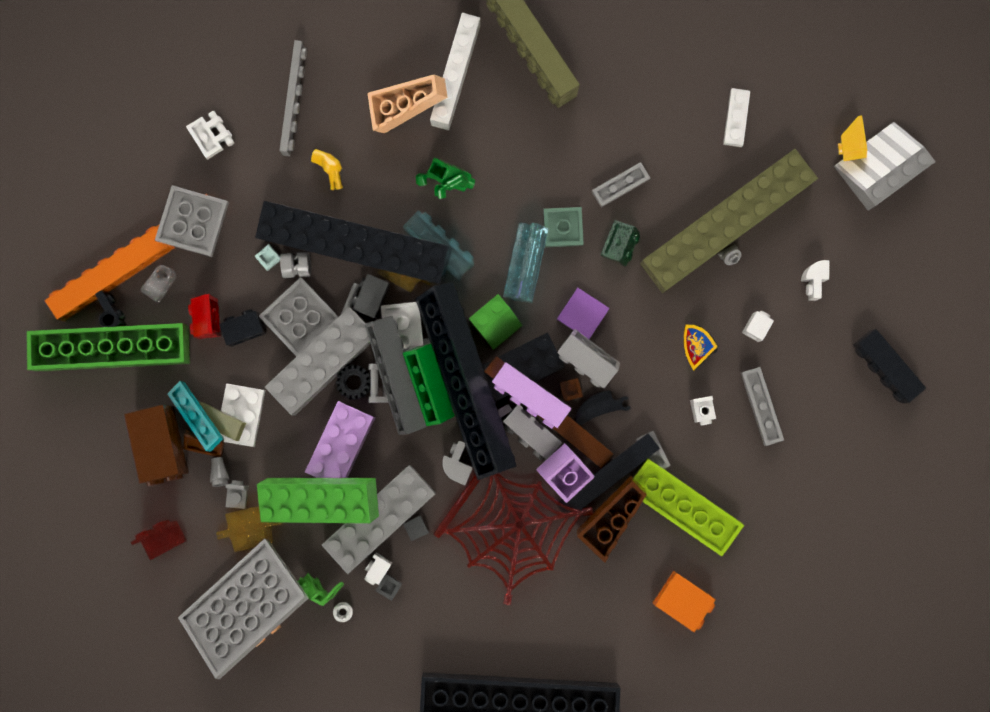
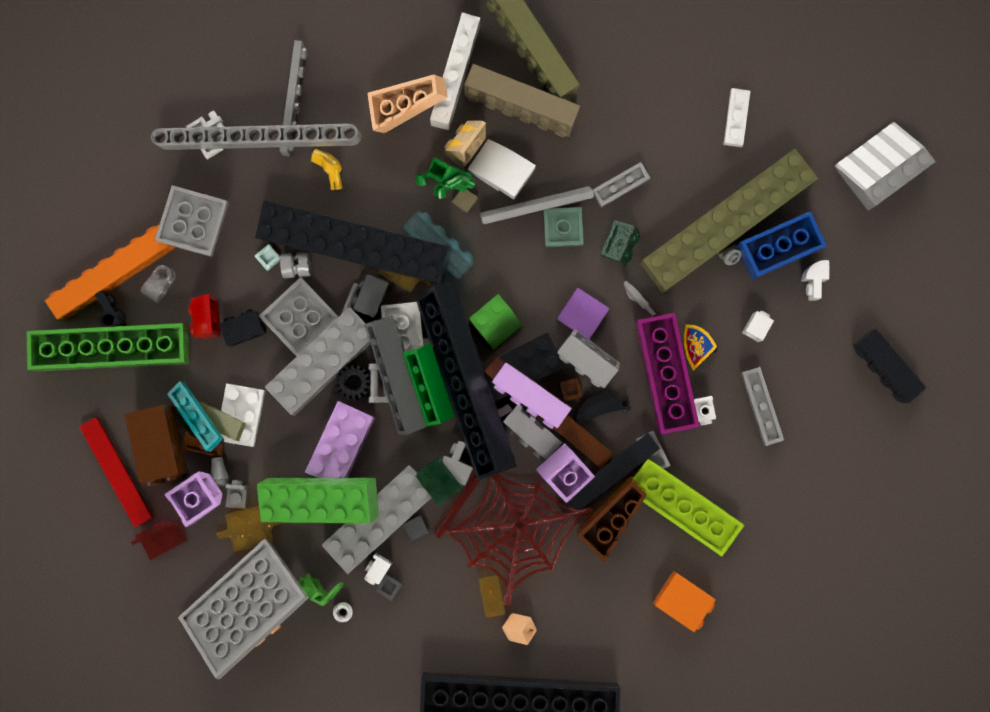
clear light blue brick [503,223,548,303] -> none
yellow slope [838,115,867,161] -> none
none -> red tile [79,417,153,528]
none -> light grey beam [151,124,361,150]
none -> lavender slope [165,471,222,527]
none -> clear green brick [415,458,463,507]
none -> tan slope [445,121,486,168]
none -> dark tan tile [452,189,478,214]
none -> dark tan brick [464,64,580,137]
none -> white slope [467,139,536,200]
none -> clear yellow plate [478,575,505,618]
none -> light grey tile [480,186,594,224]
none -> light nougat panel [502,613,537,645]
none -> light grey hand [624,281,656,316]
none -> magenta brick [635,313,700,435]
none -> blue brick [737,211,827,280]

